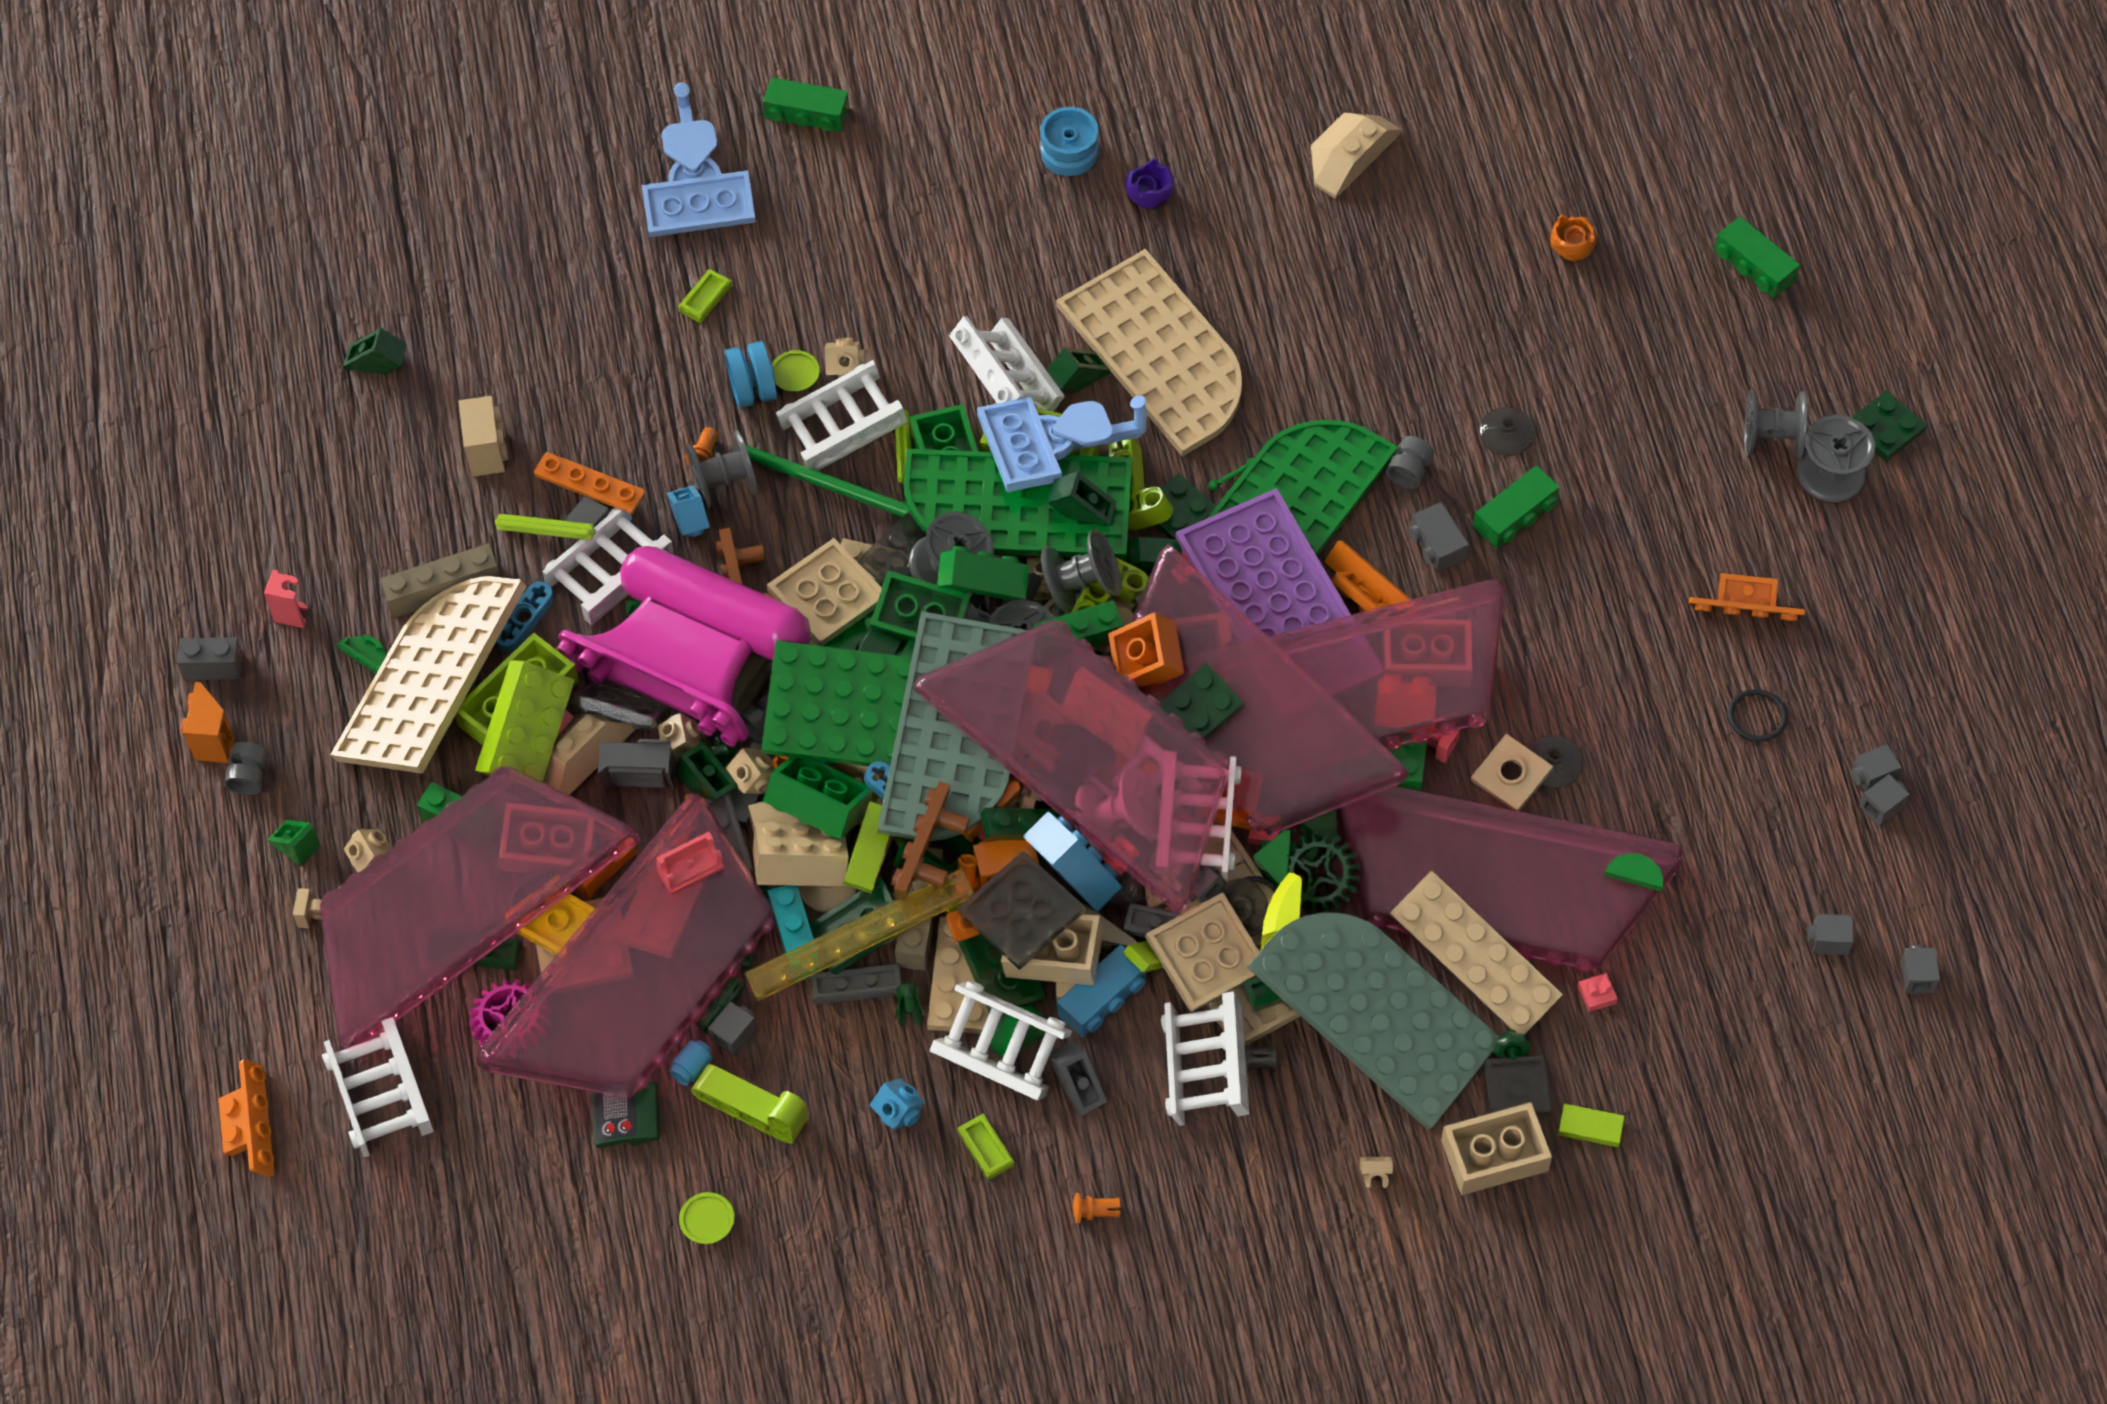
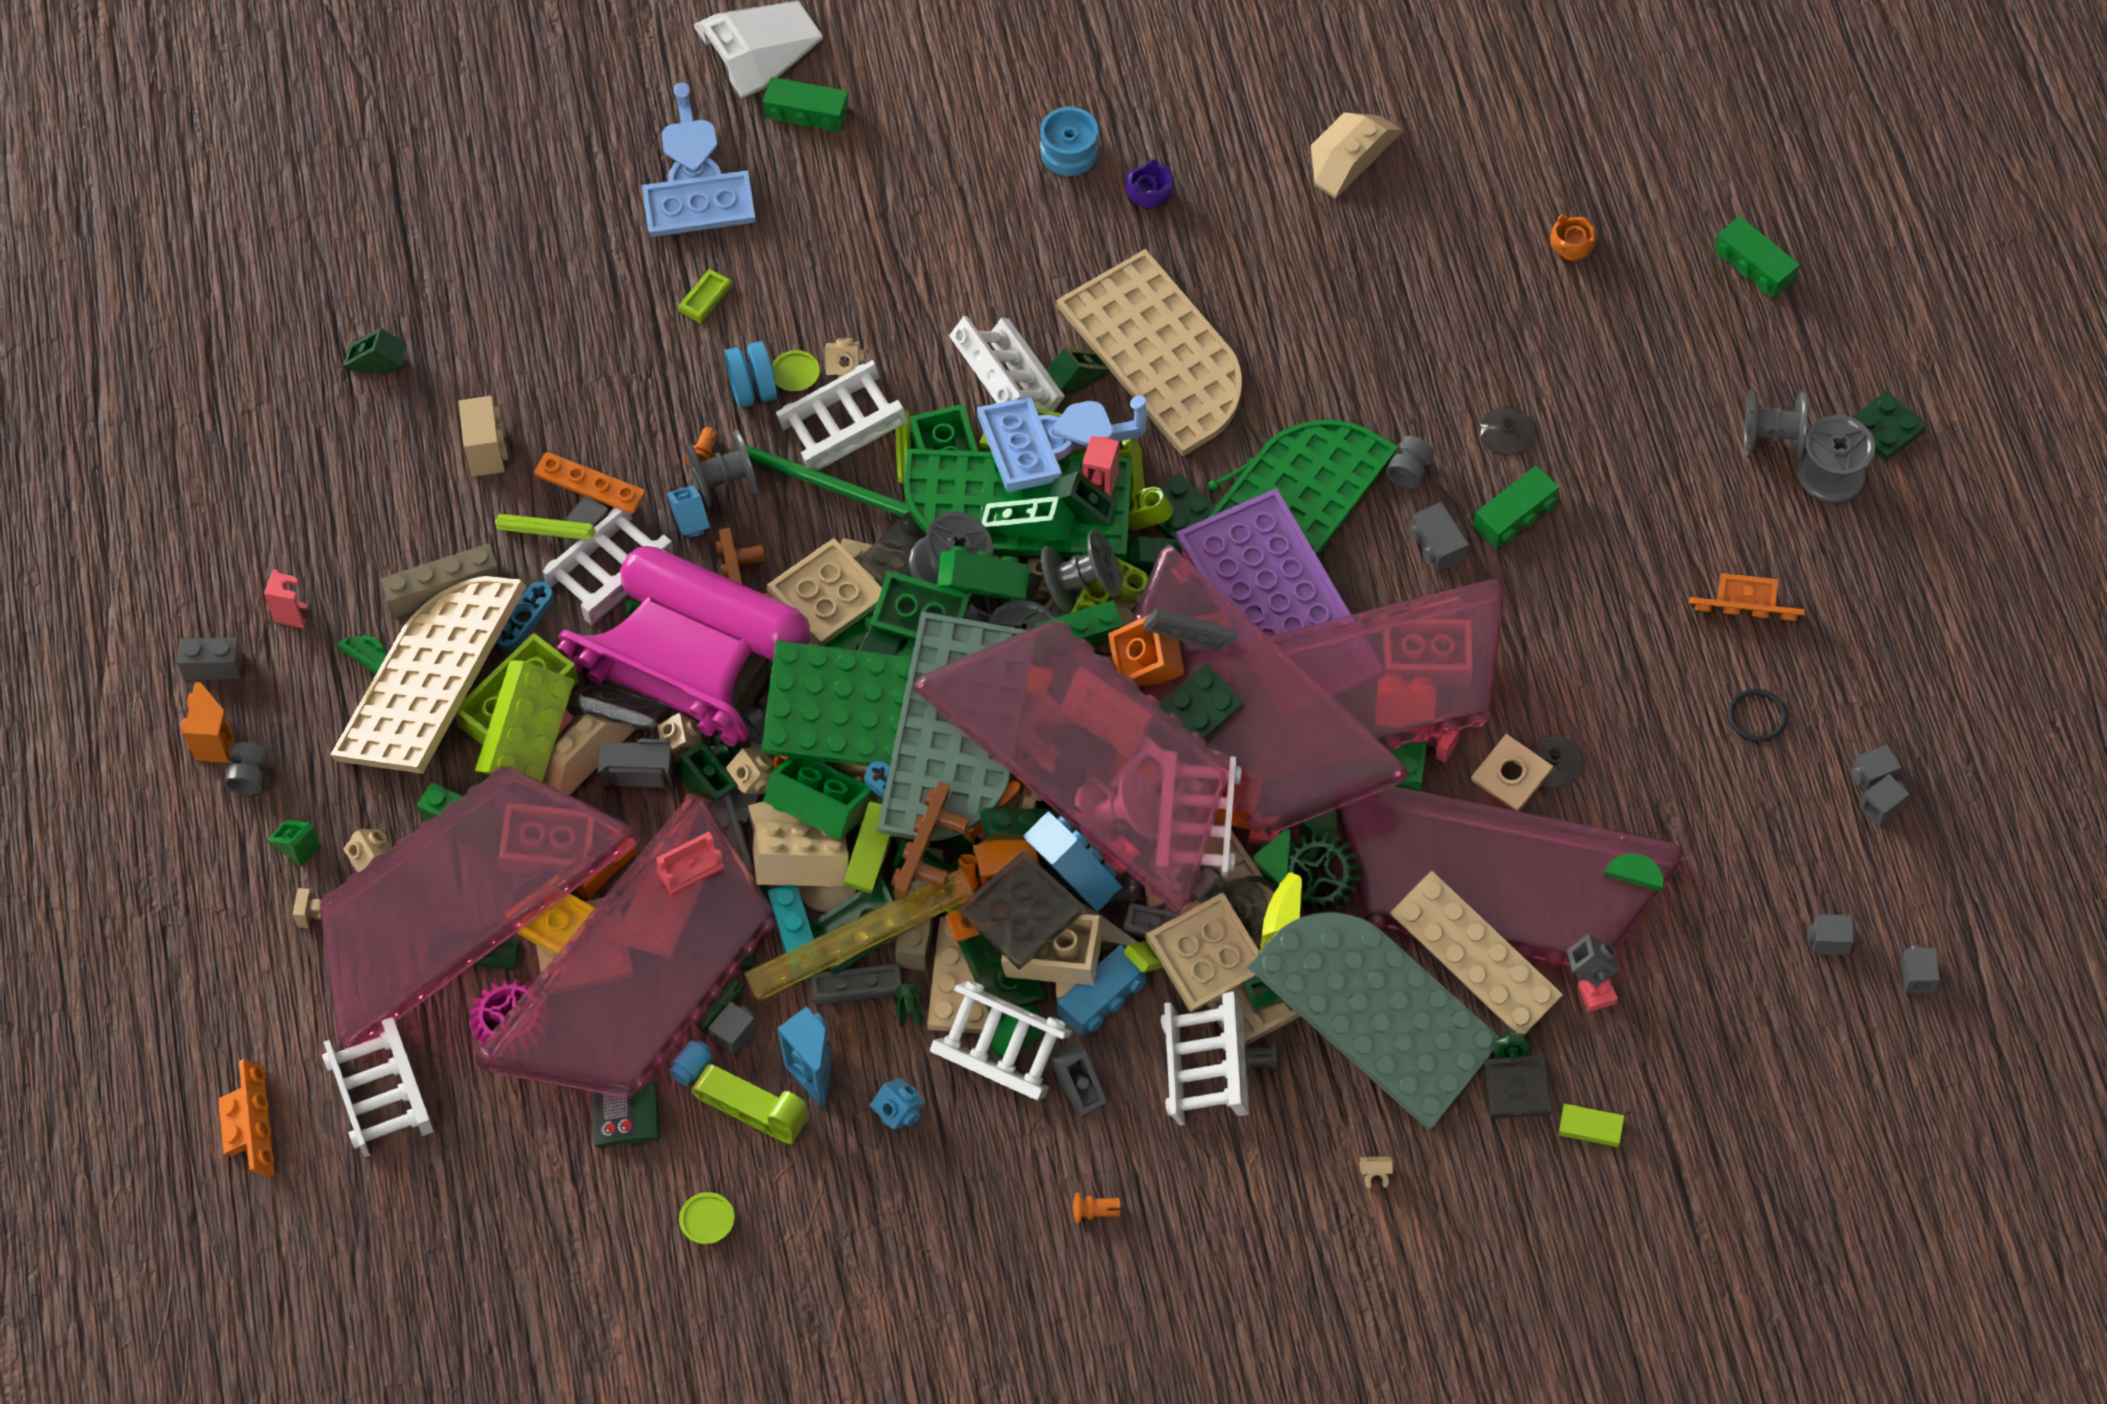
lime tile [957,1113,1015,1180] -> none
orange bracket [1325,540,1422,620] -> none
tan brick [1441,1102,1552,1195] -> none
none -> white wedge [694,1,823,99]
none -> dark azure slope [778,1007,831,1108]
none -> green slope [981,496,1075,541]
none -> coral brick [1082,435,1119,497]
none -> dark grey tile [1144,607,1236,652]
none -> dark grey brick [1567,933,1619,987]

